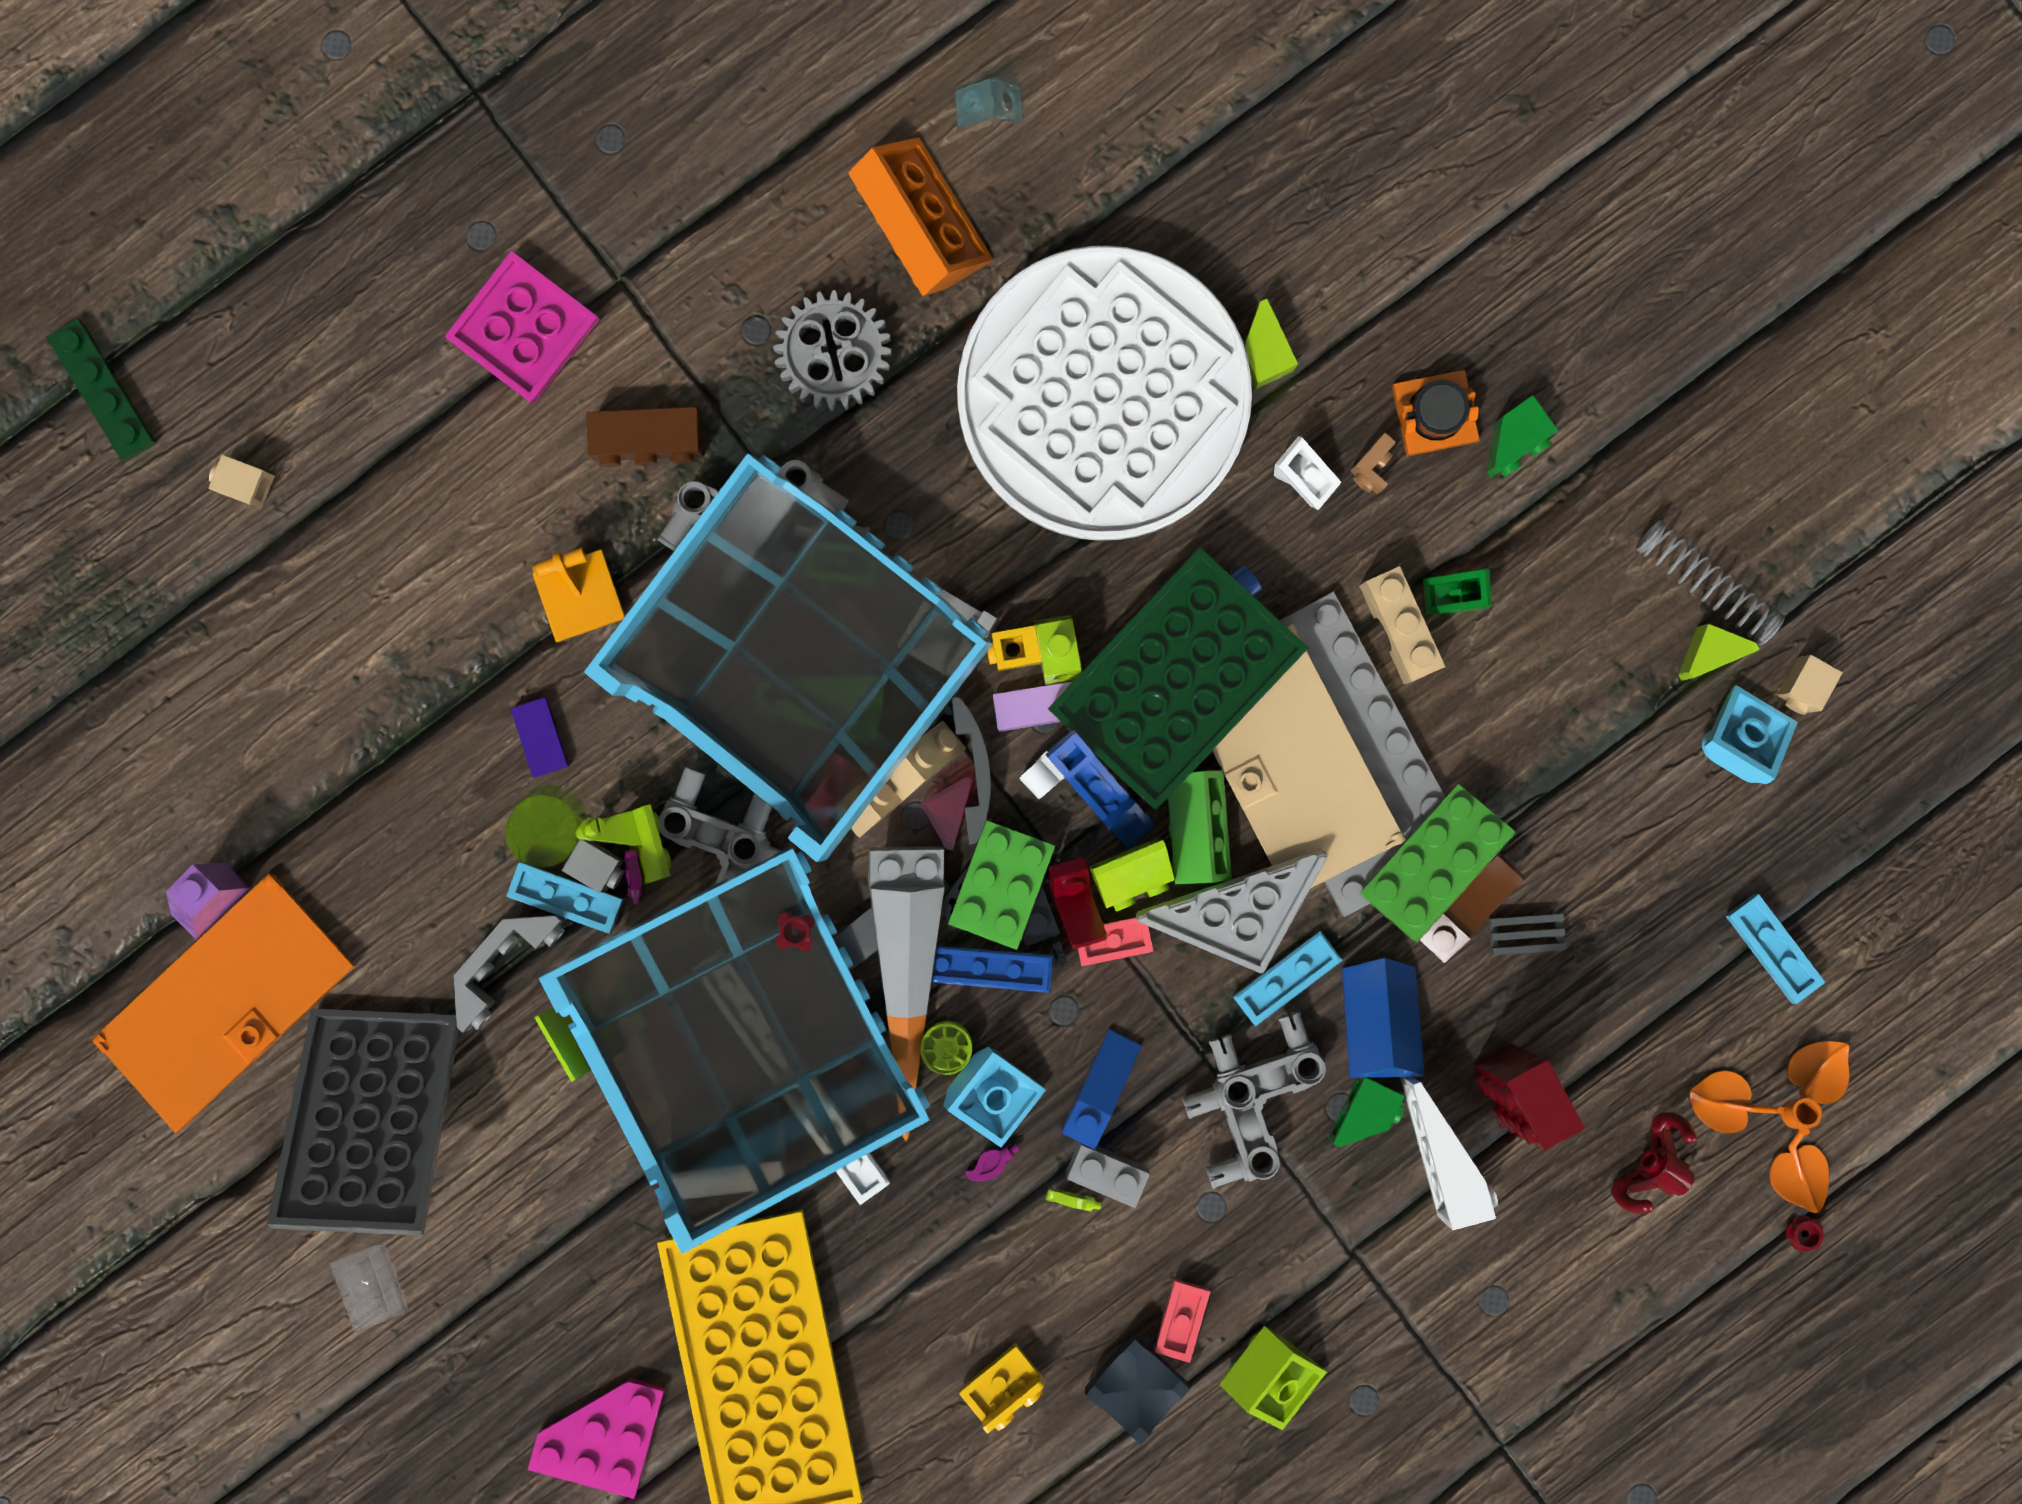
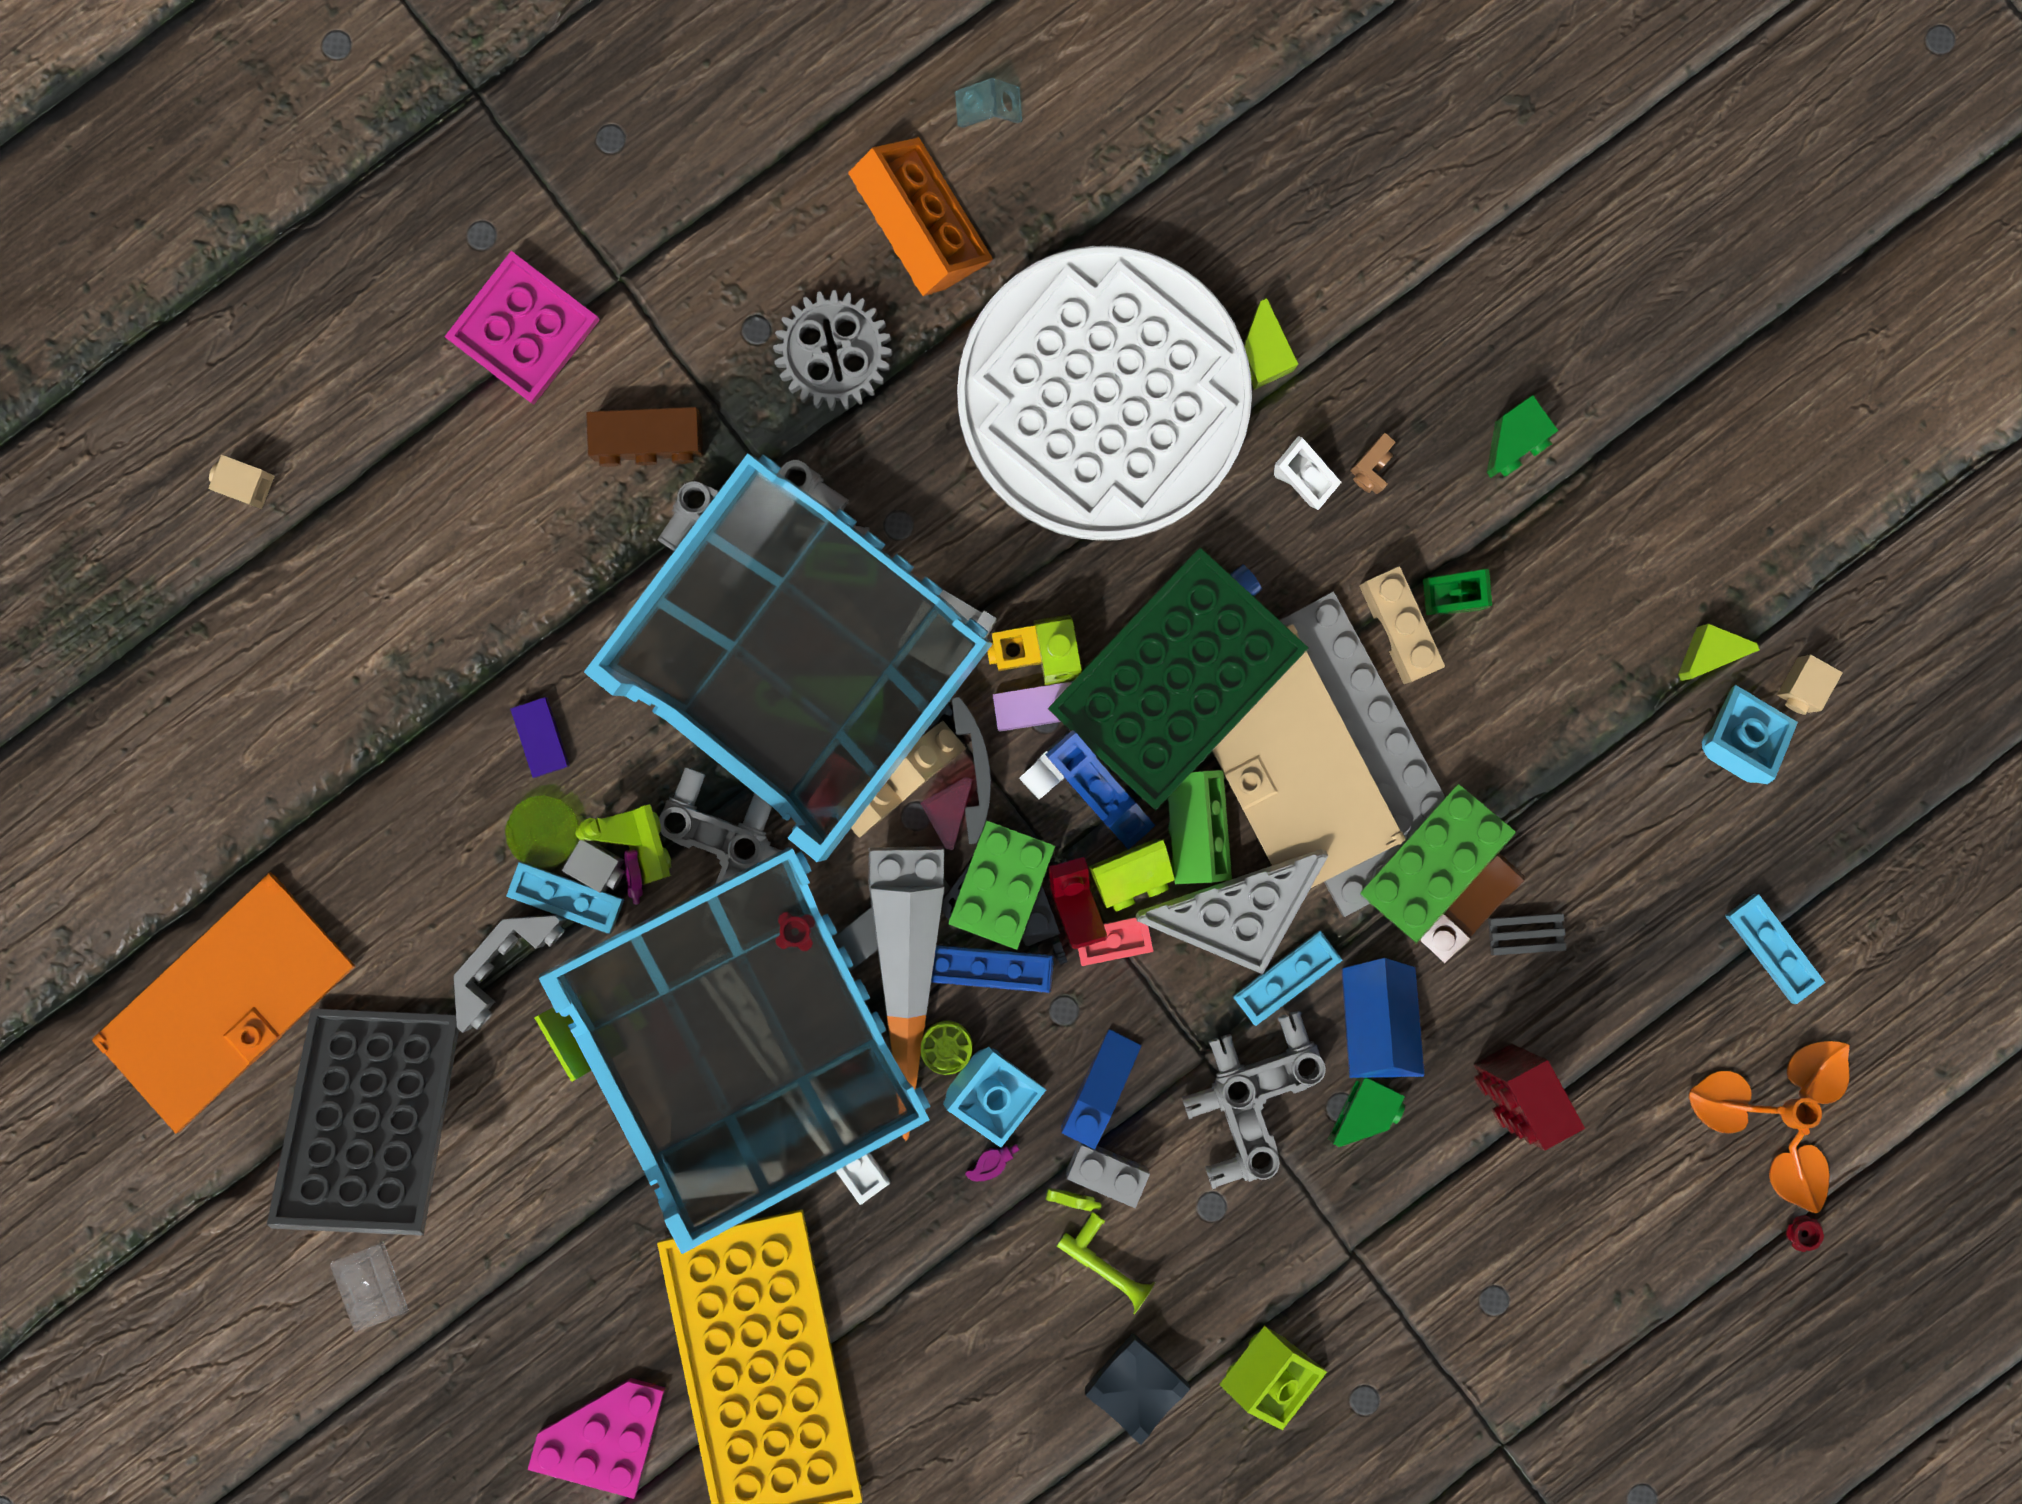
dark green plate [46,318,157,462] -> none
medium lavender slope [166,862,251,940] -> none
light orange plate [532,547,625,642] -> none
yellow bracket [959,1343,1044,1434] -> none
coral plate [1154,1278,1210,1363] -> none
piece [1392,370,1480,457] -> none
white slope [1400,1077,1498,1230] -> none
dark red piece [1611,1112,1697,1214] -> none
light grey piece [1636,520,1785,646] -> none
none -> lime piece [1057,1212,1155,1314]

